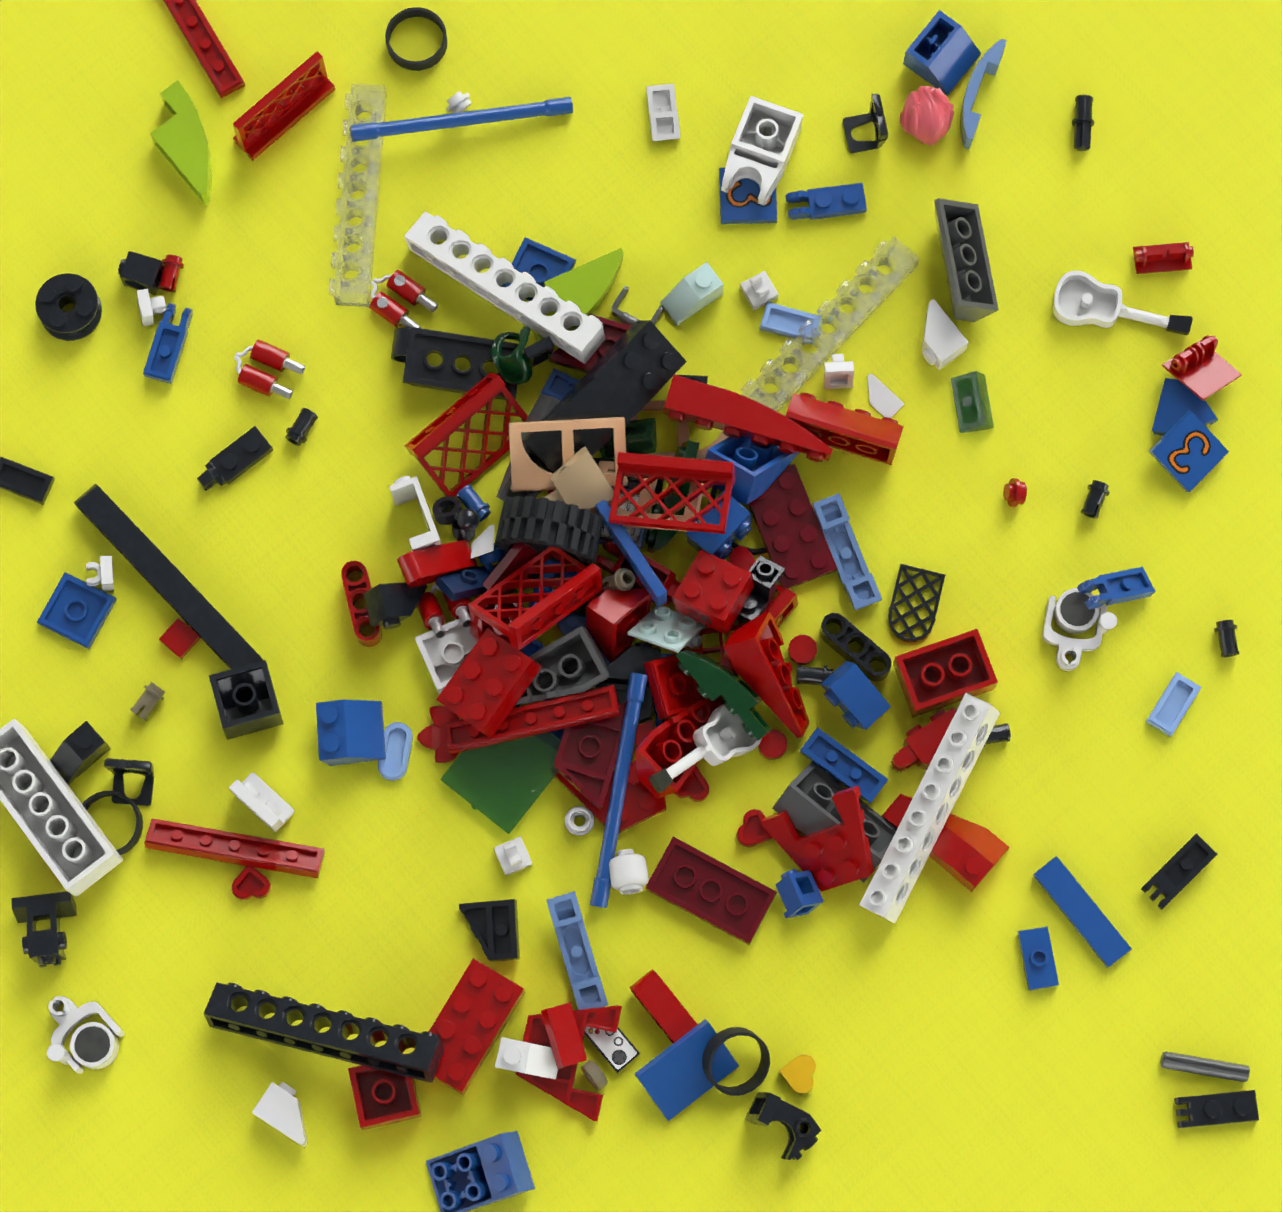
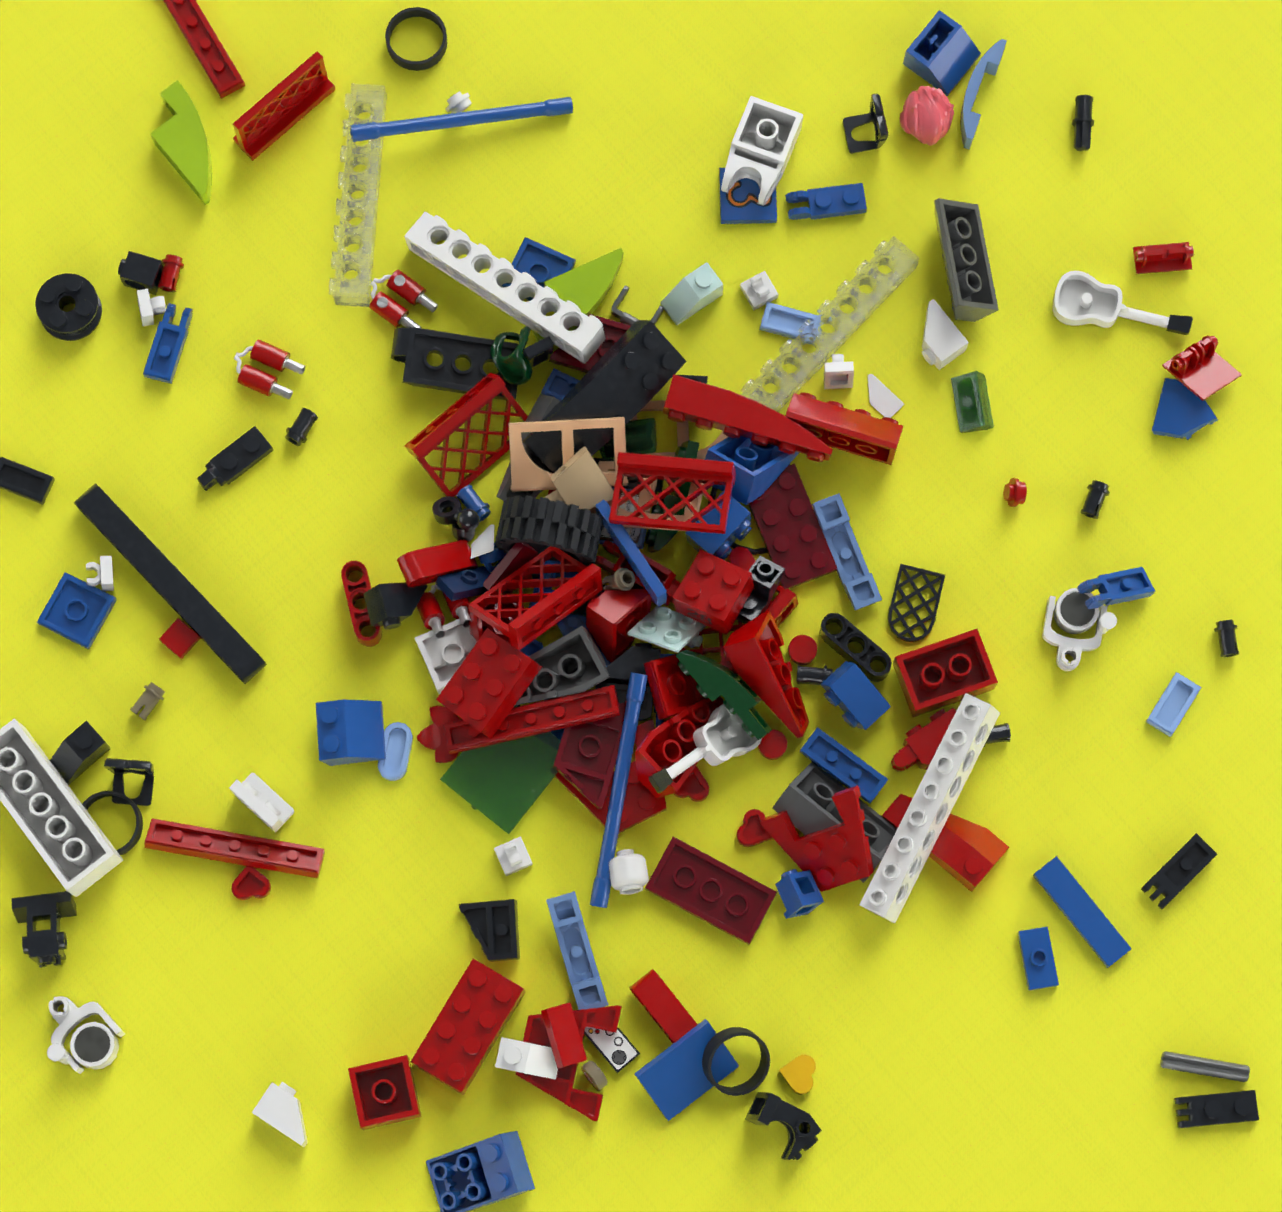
black brick [204,982,444,1083] -> none
black slope [209,660,284,740] -> none
white panel [389,476,441,551] -> none
white plate [565,806,594,836] -> none
white slope [646,84,680,142] -> none
blue tile [1149,411,1229,492] -> none

